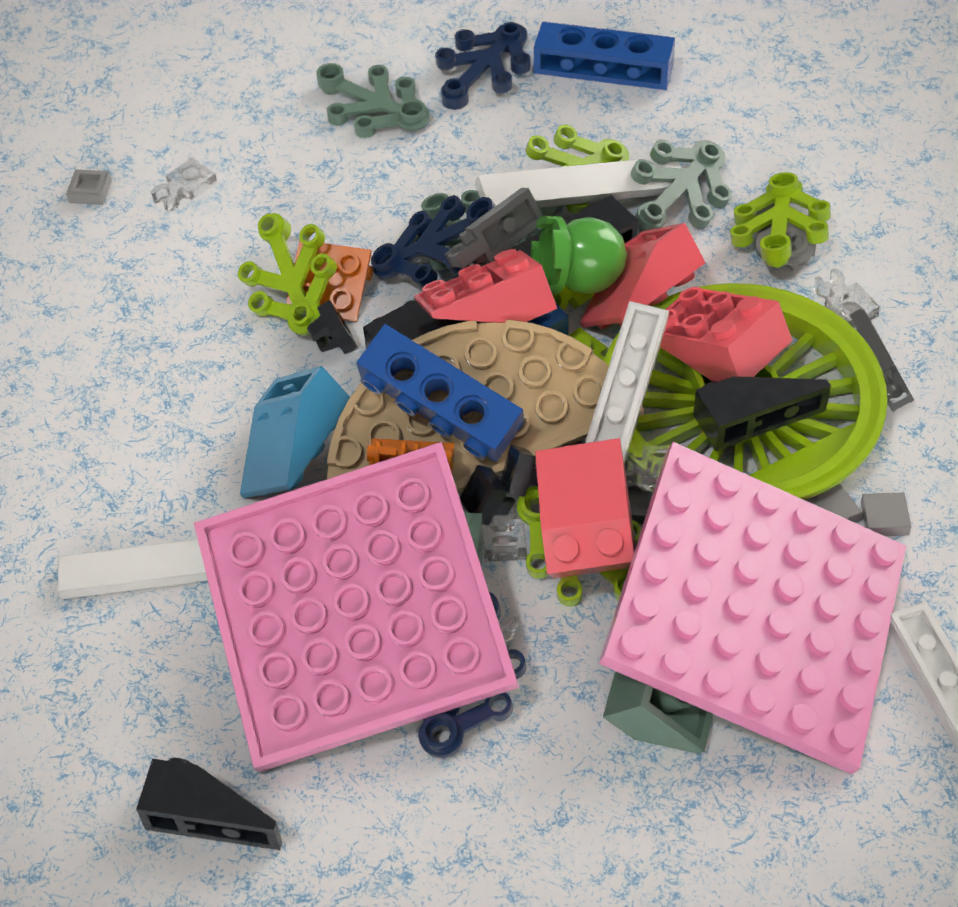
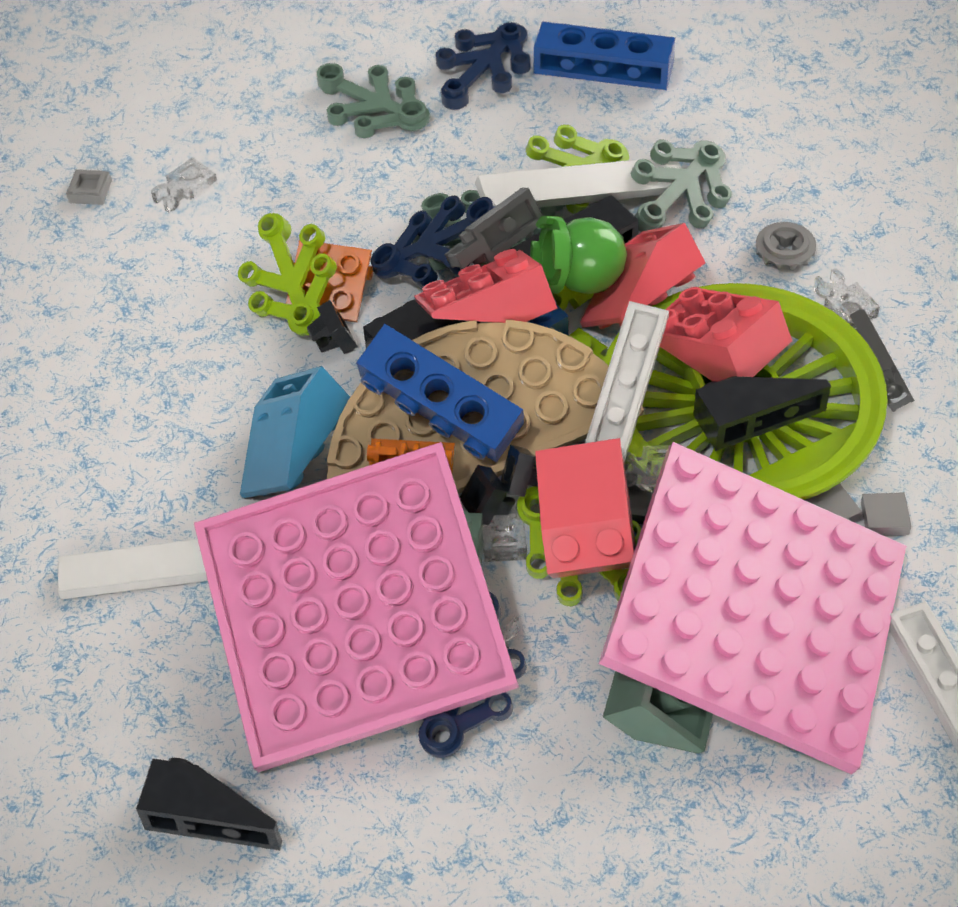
lime plant [730,172,831,267] -> none

